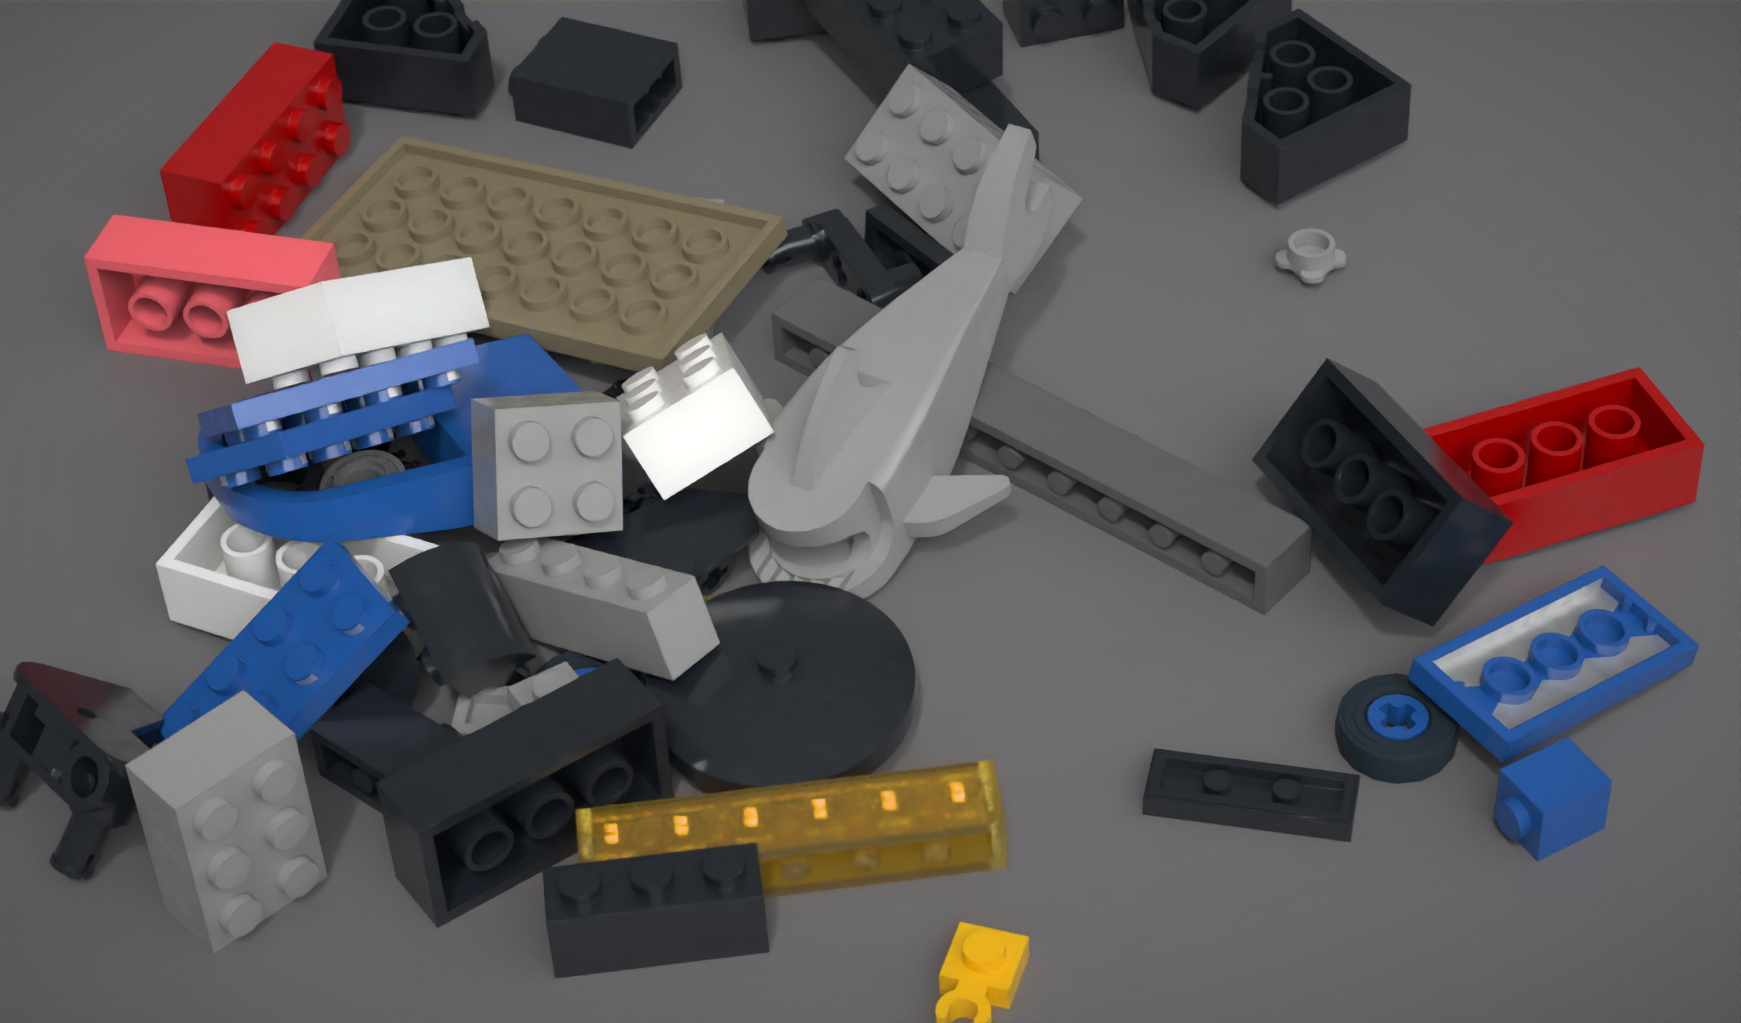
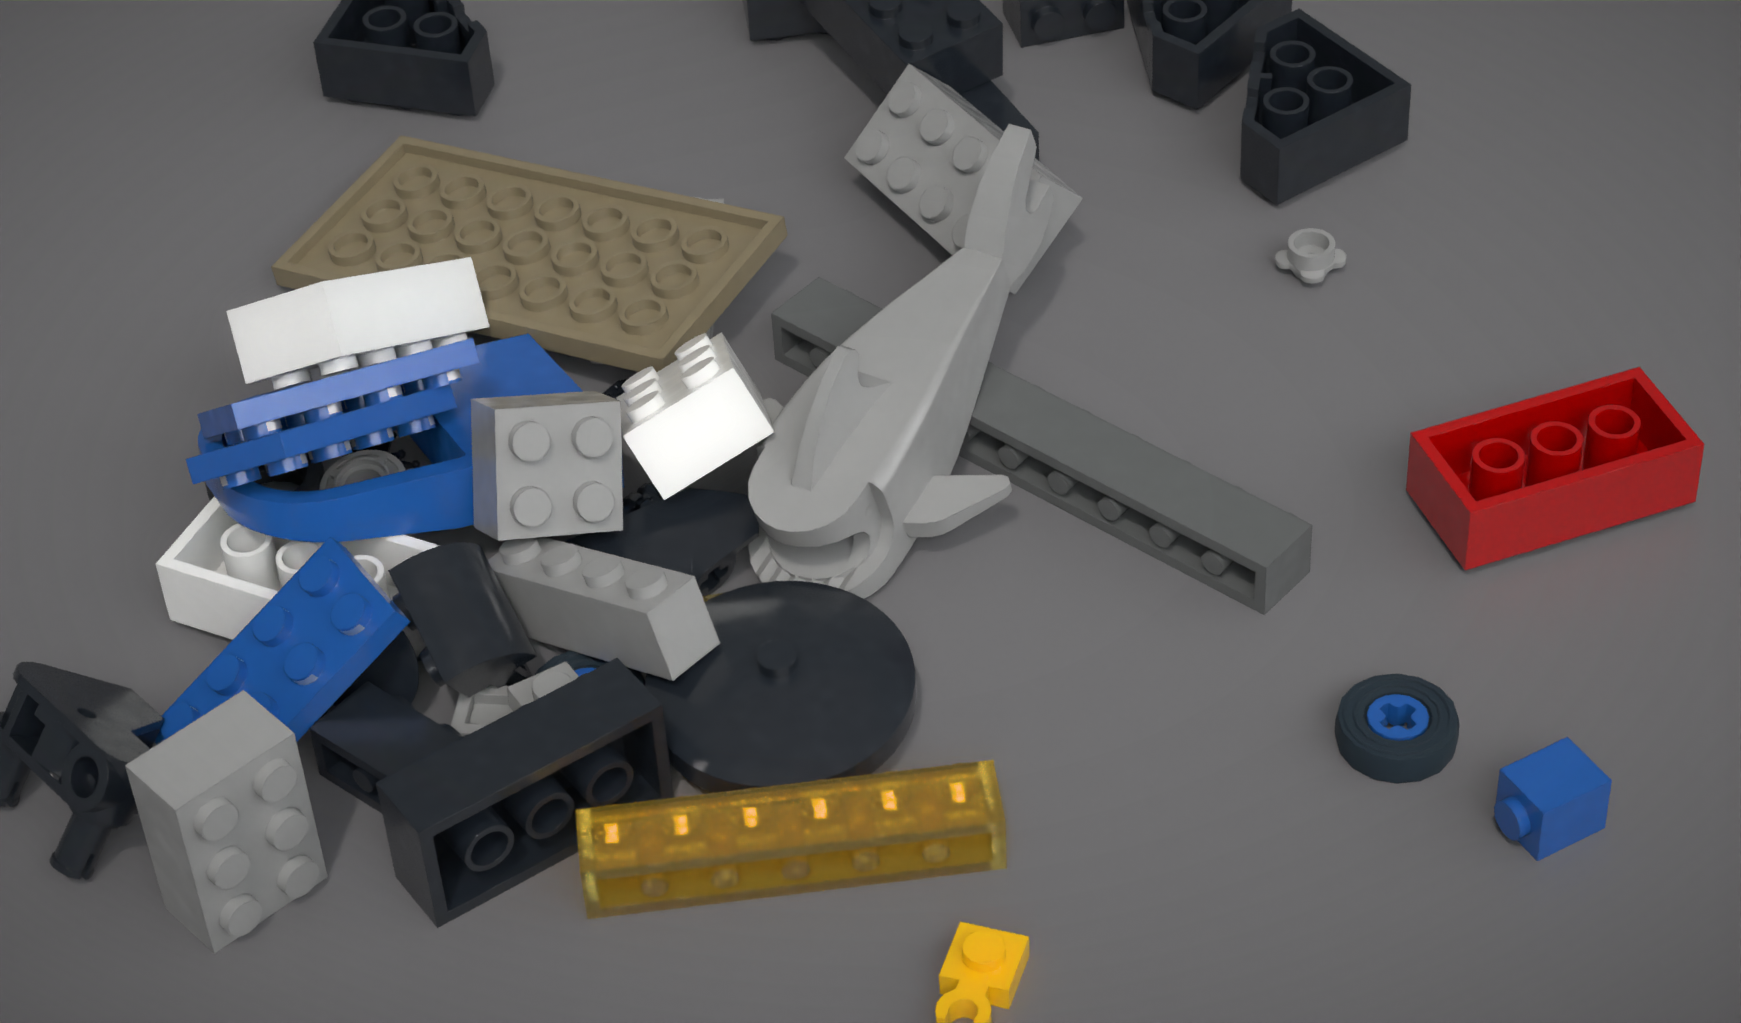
coral brick [84,214,341,379] -> none
red brick [159,42,351,235] -> none
black brick [508,17,682,149] -> none
black brick [542,842,769,979] -> none
black beam [762,209,923,309] -> none
black plate [864,203,954,278] -> none
black tile [1143,748,1360,842] -> none
black brick [1252,358,1514,627] -> none
blue piece [1408,565,1699,763] -> none

